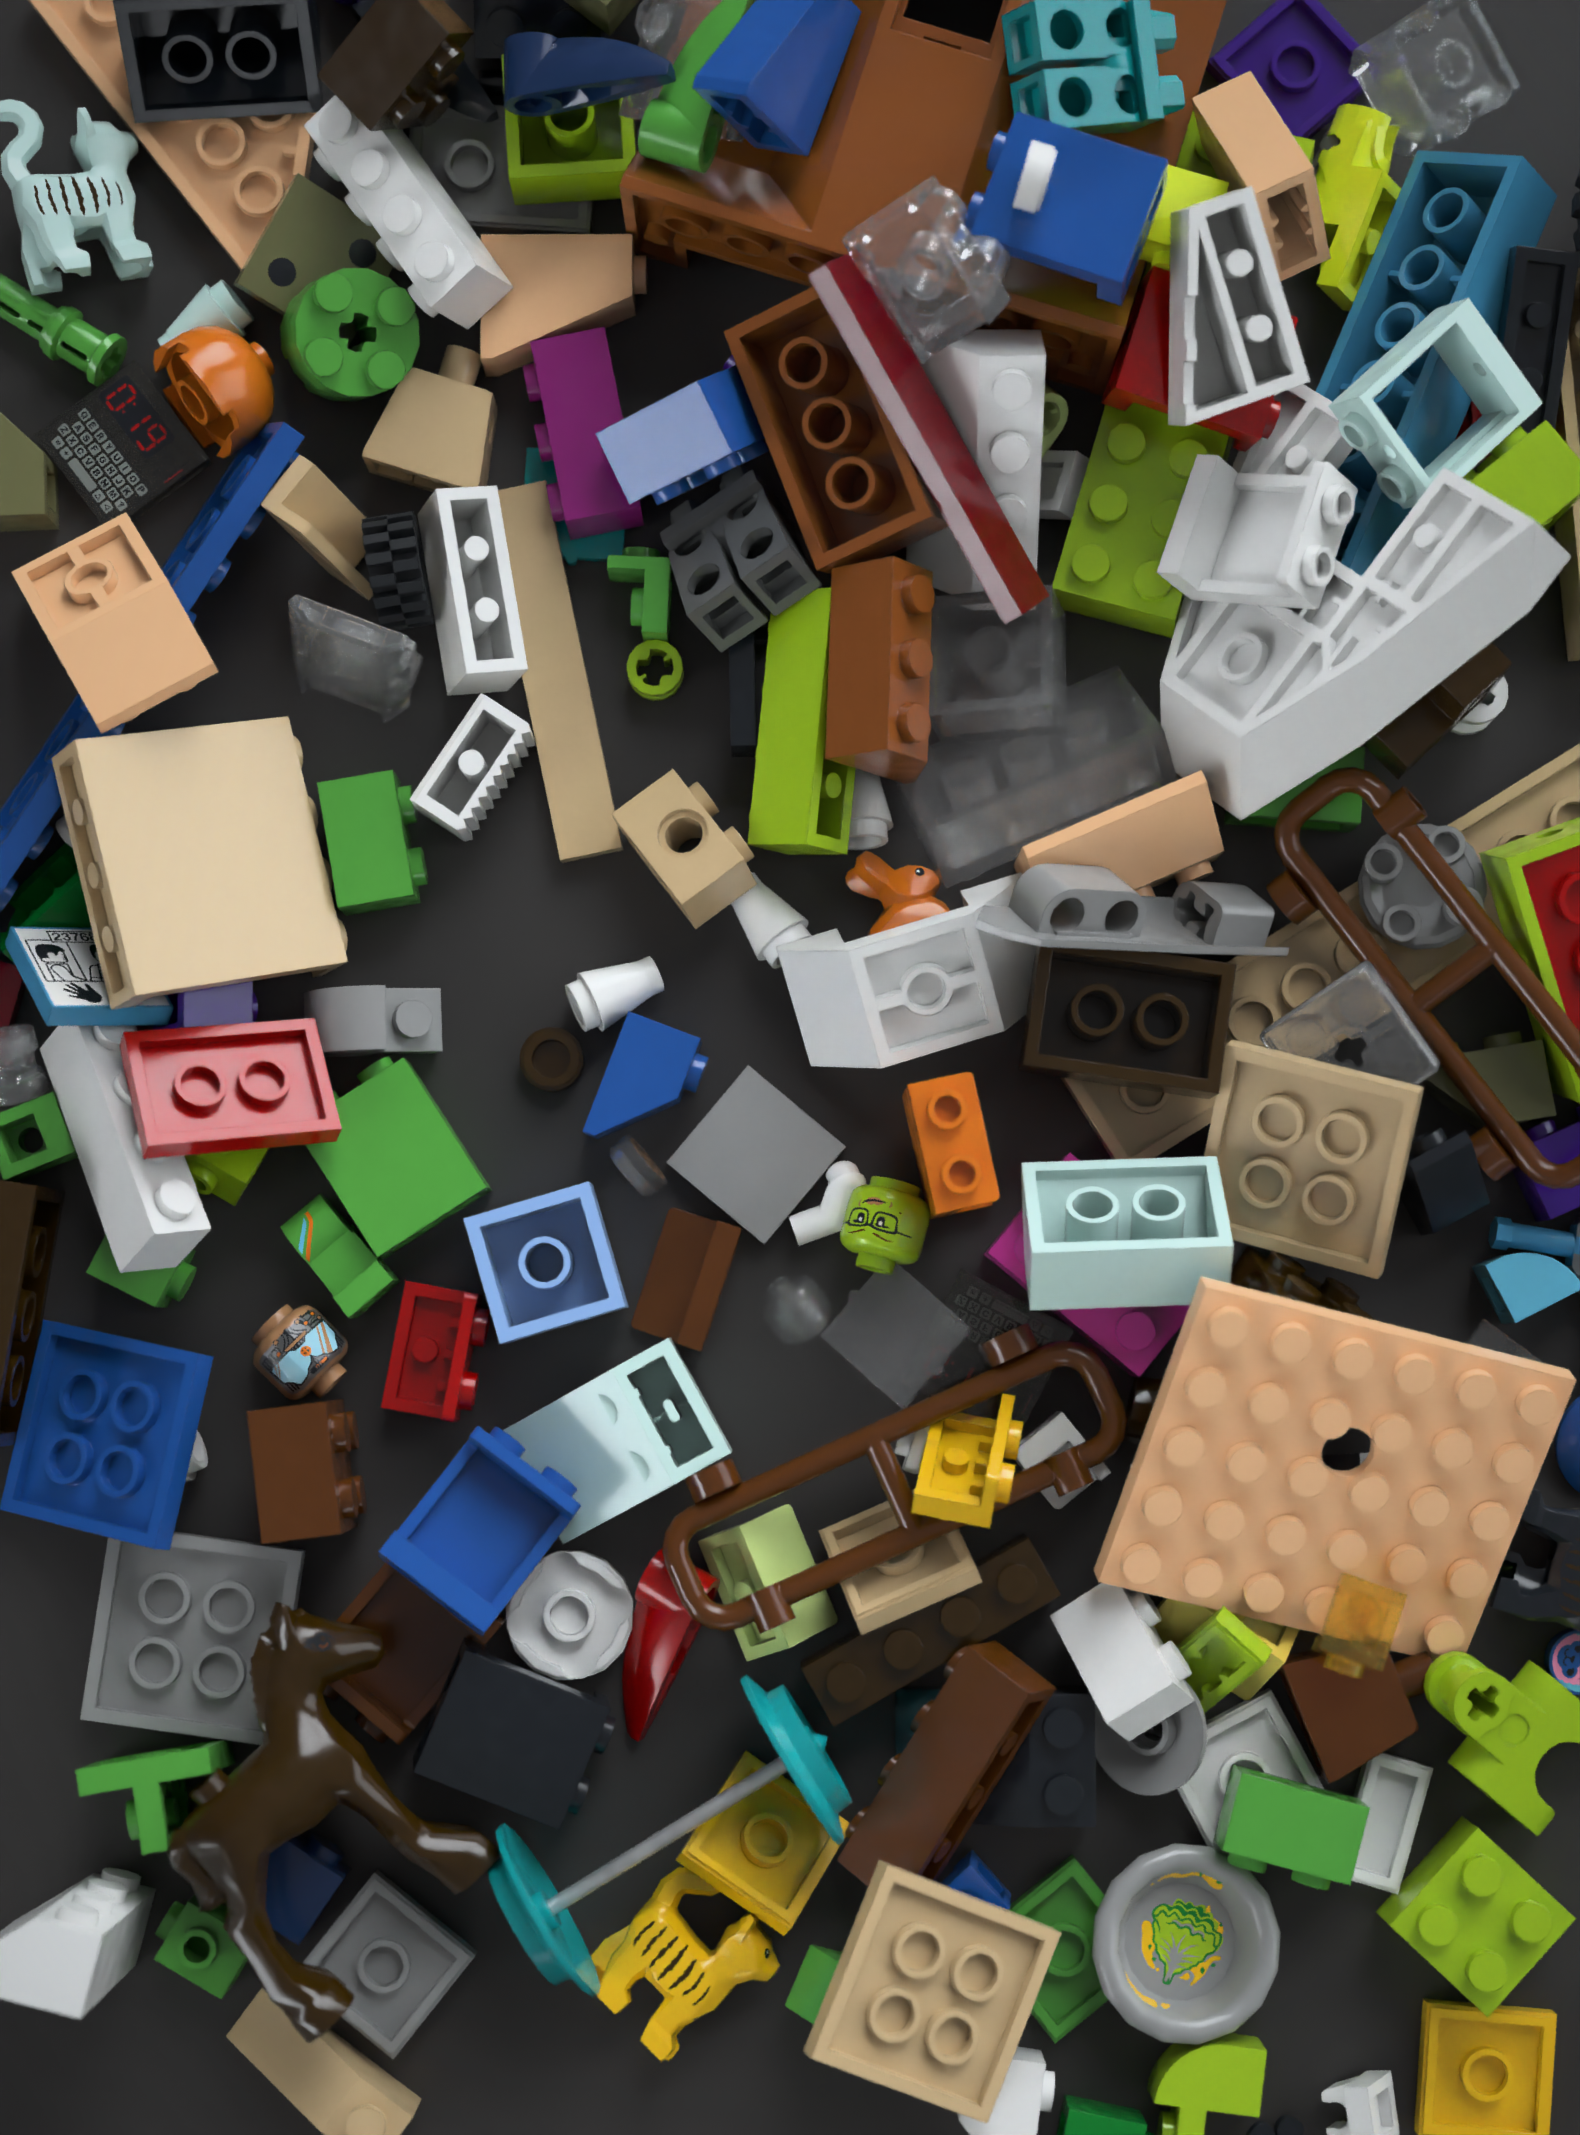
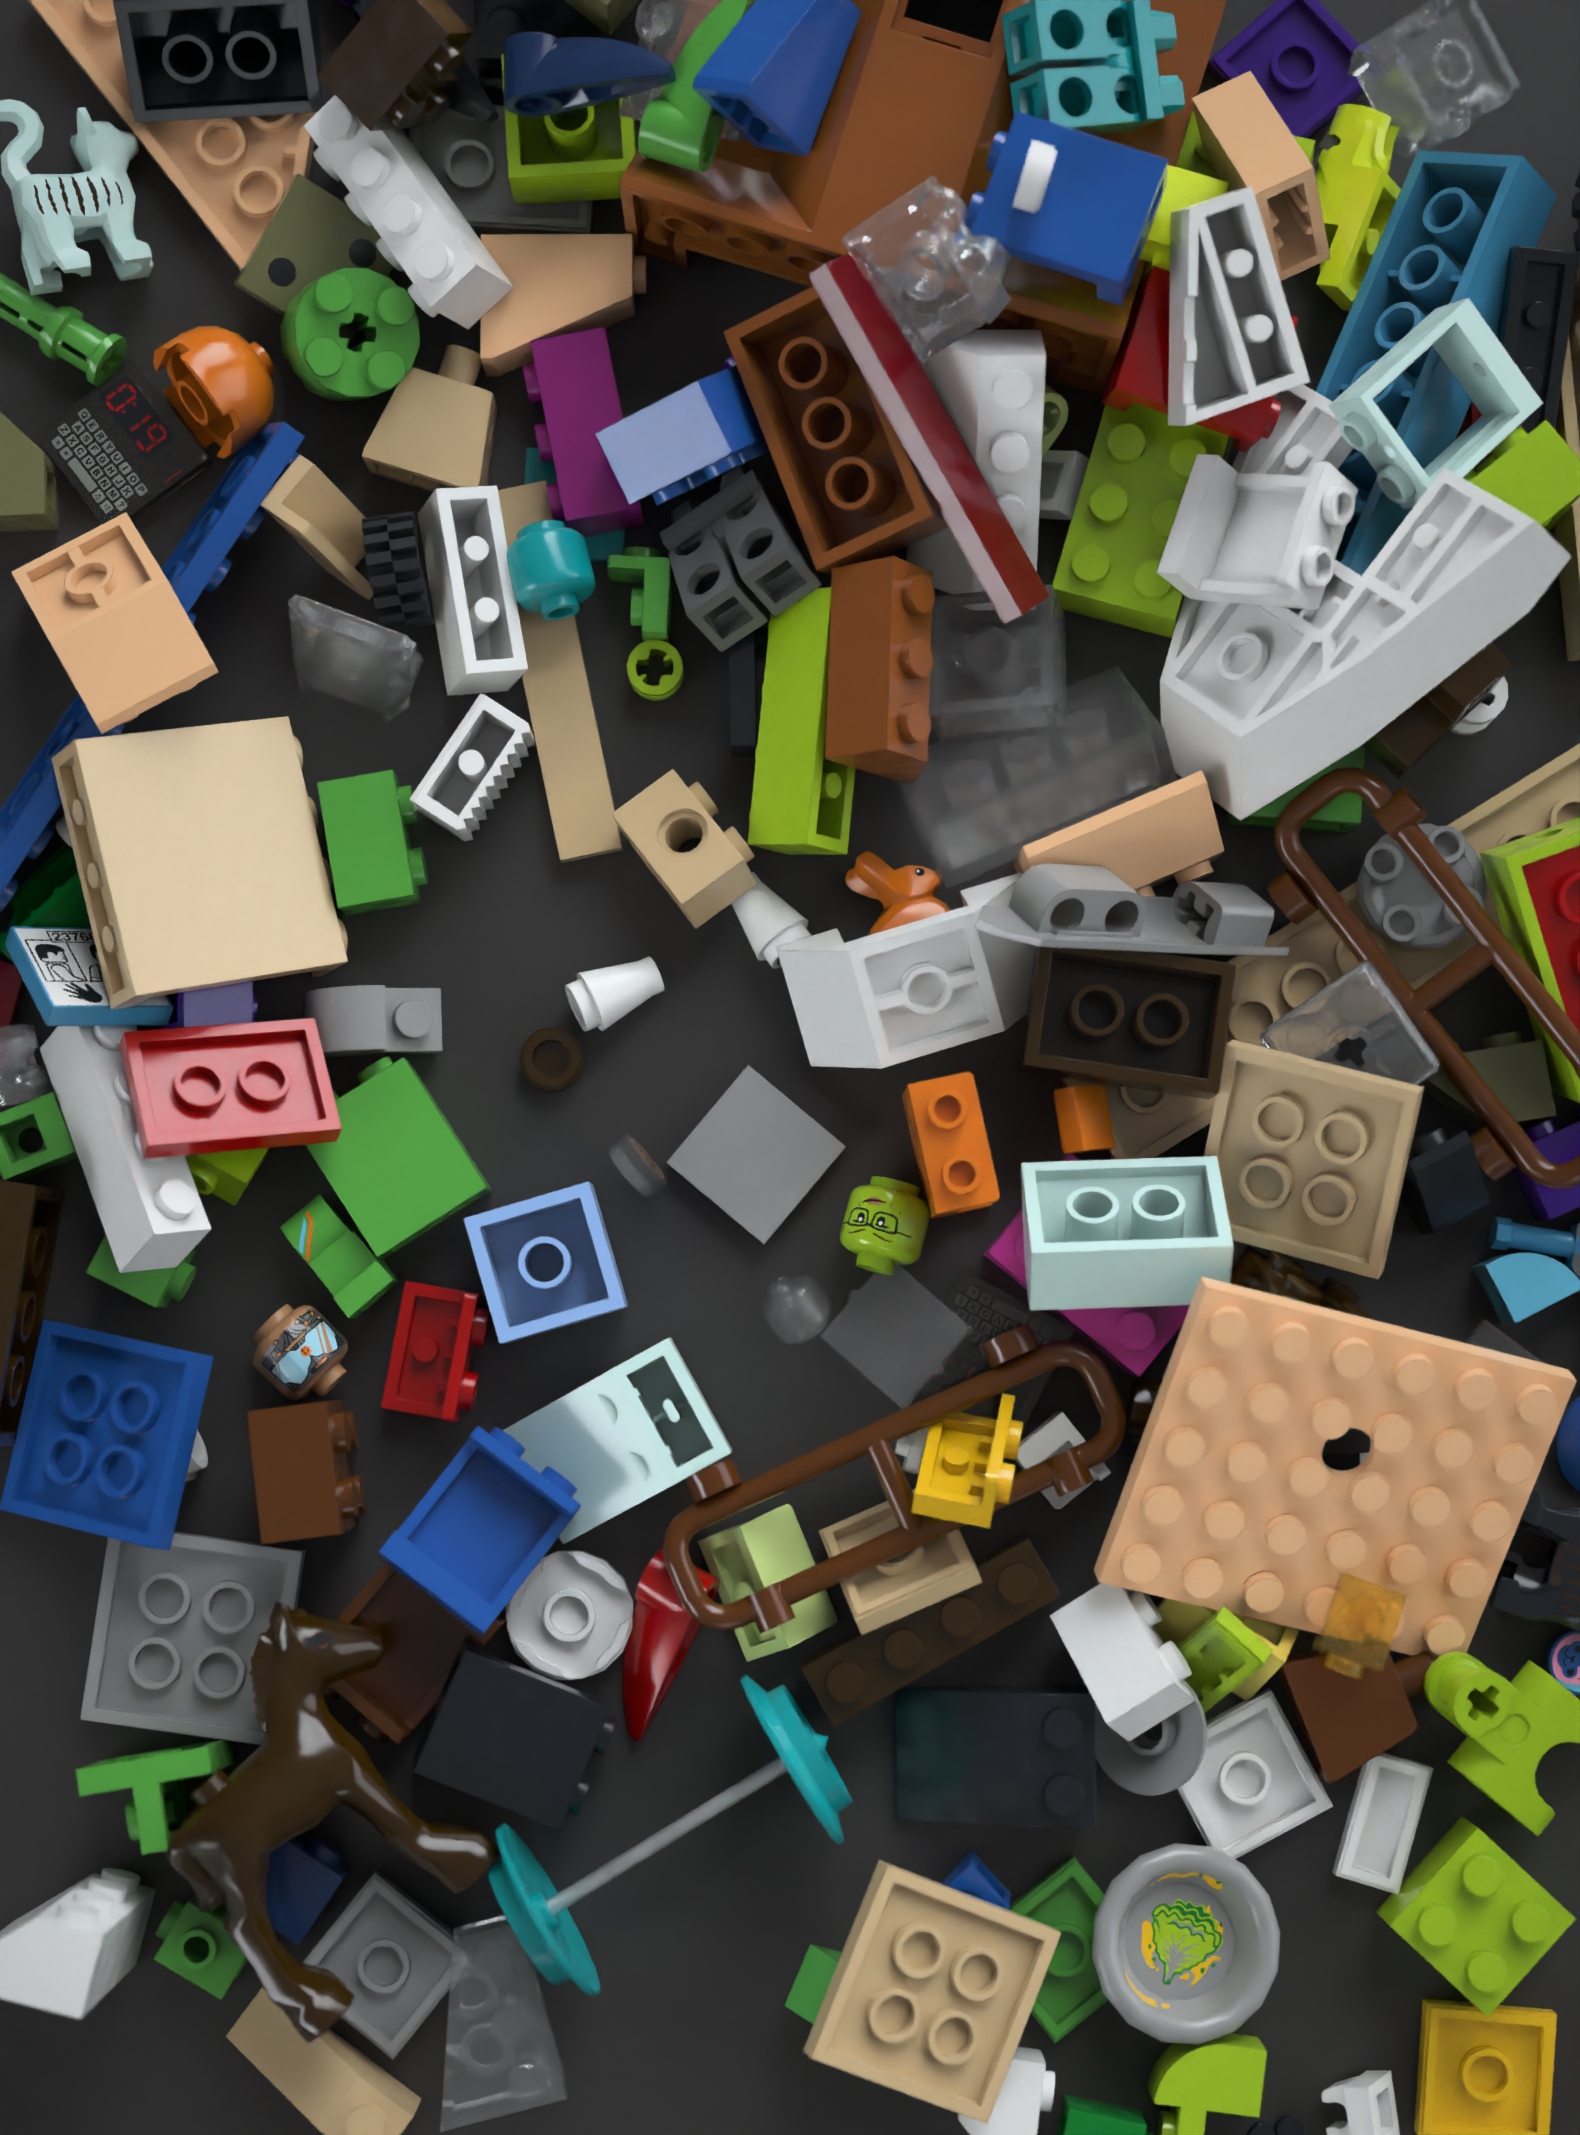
light aqua cone [158,279,254,346] -> none
blue slope [583,1011,709,1139] -> none
yellow animal [591,1867,780,2062] -> none
reddish brown panel [631,1208,743,1351] -> none
yellow tile [676,1751,849,1936] -> none
white arm [788,1161,866,1246] -> none
reddish brown brick [837,1641,1056,1887] -> none
white cone [848,769,893,850] -> none
bright green brick [1214,1764,1370,1890] -> none
none -> clear wing [440,1915,567,2132]
none -> teal head [507,520,596,621]
none -> orange tile [1053,1085,1115,1154]

